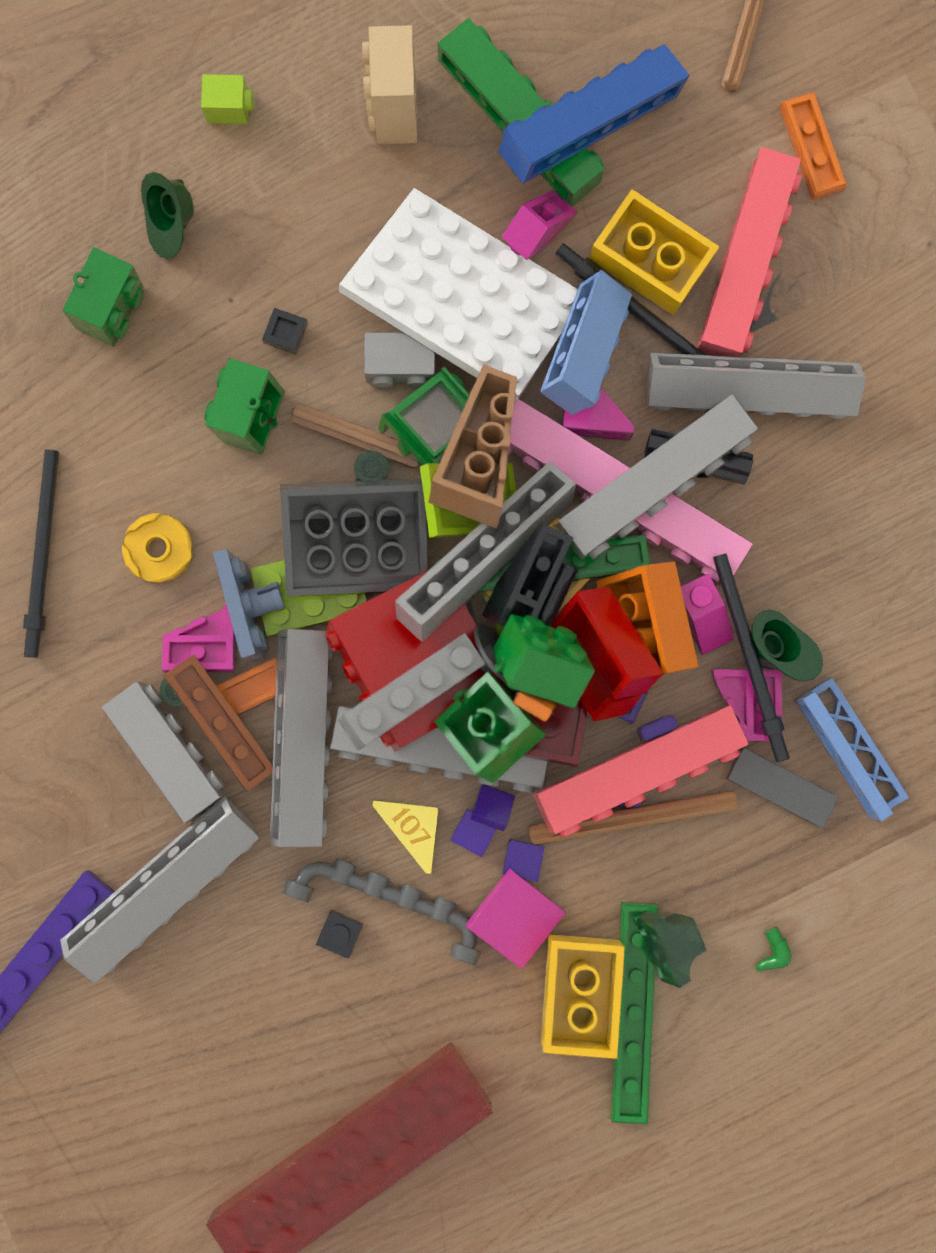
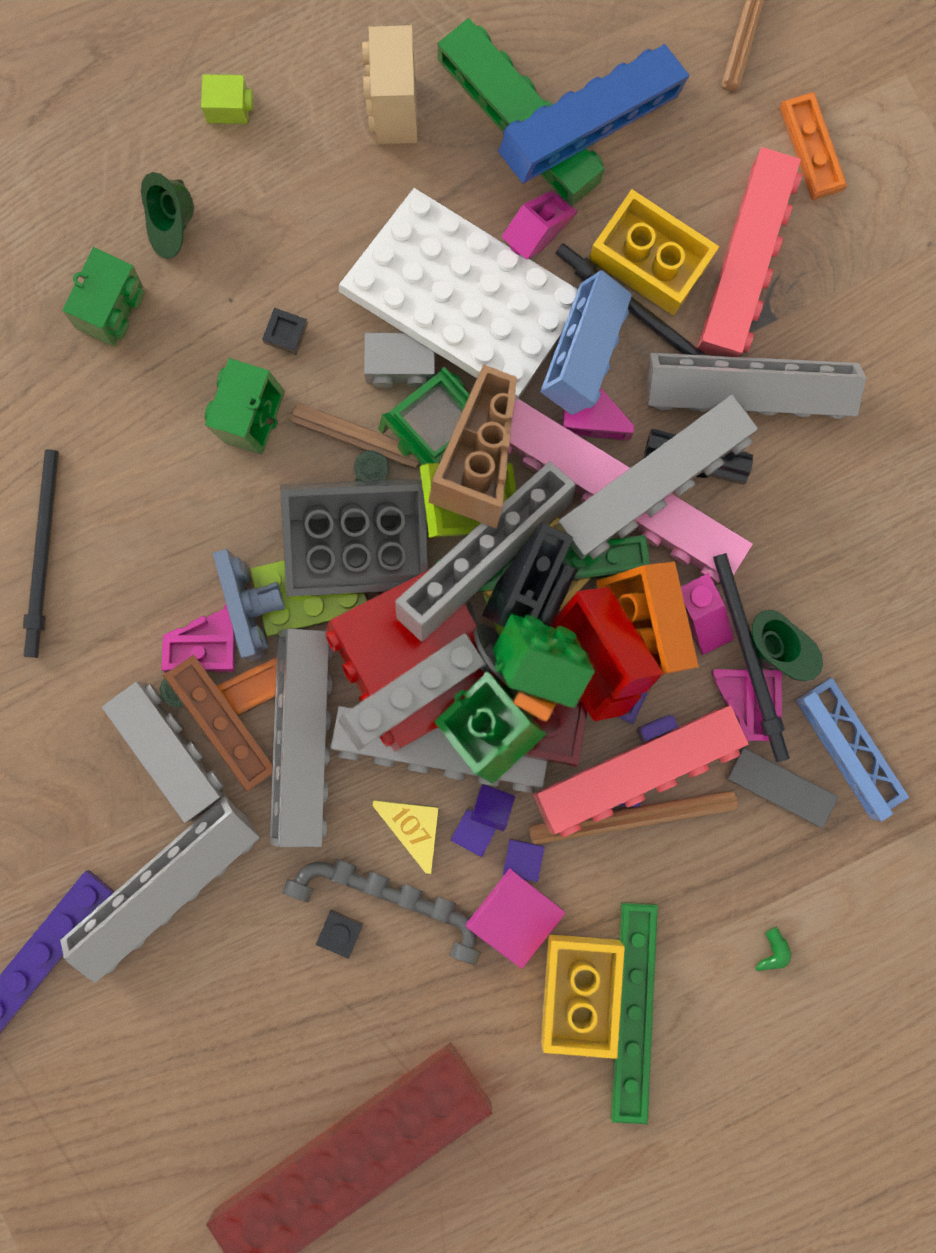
yellow tile [122,513,194,583] -> none
clear green brick [634,911,707,988] -> none

